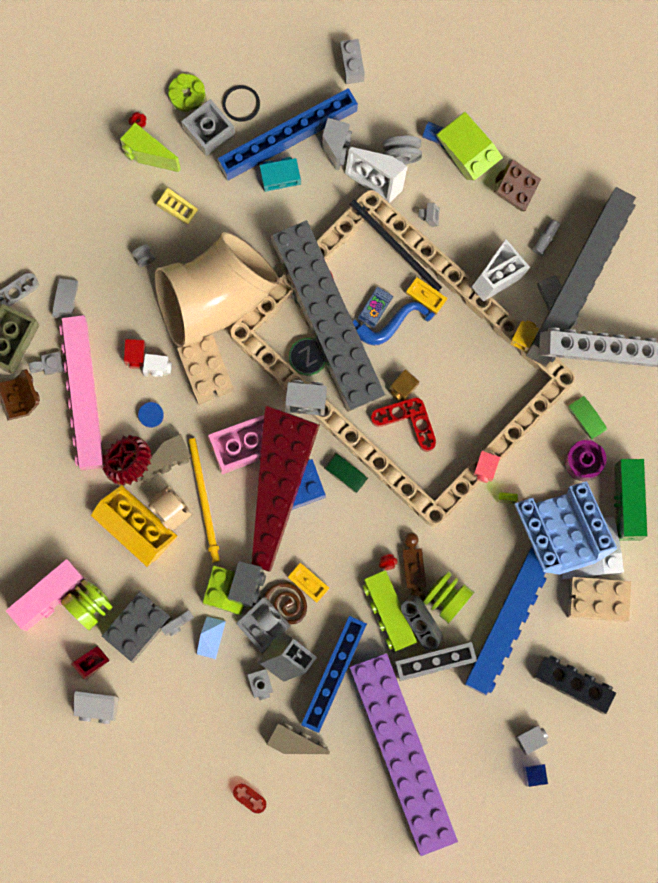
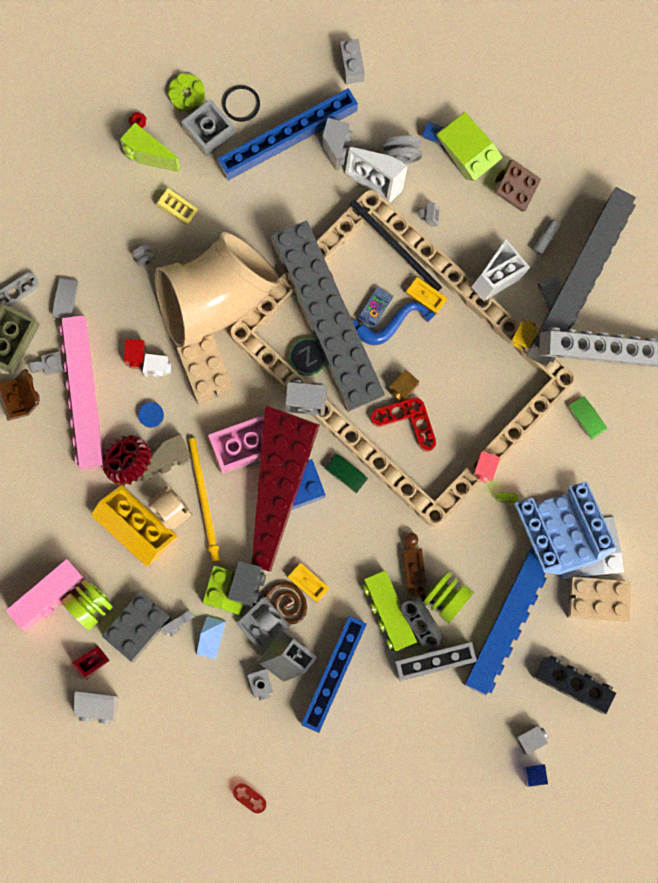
teal brick [260,157,301,192] -> none
dark tan slope [267,722,330,754] -> none
medium lavender brick [350,653,458,856] -> none
red plate [379,554,398,571] -> none
magenta brick [565,440,607,481] -> none
green brick [614,459,648,541] -> none

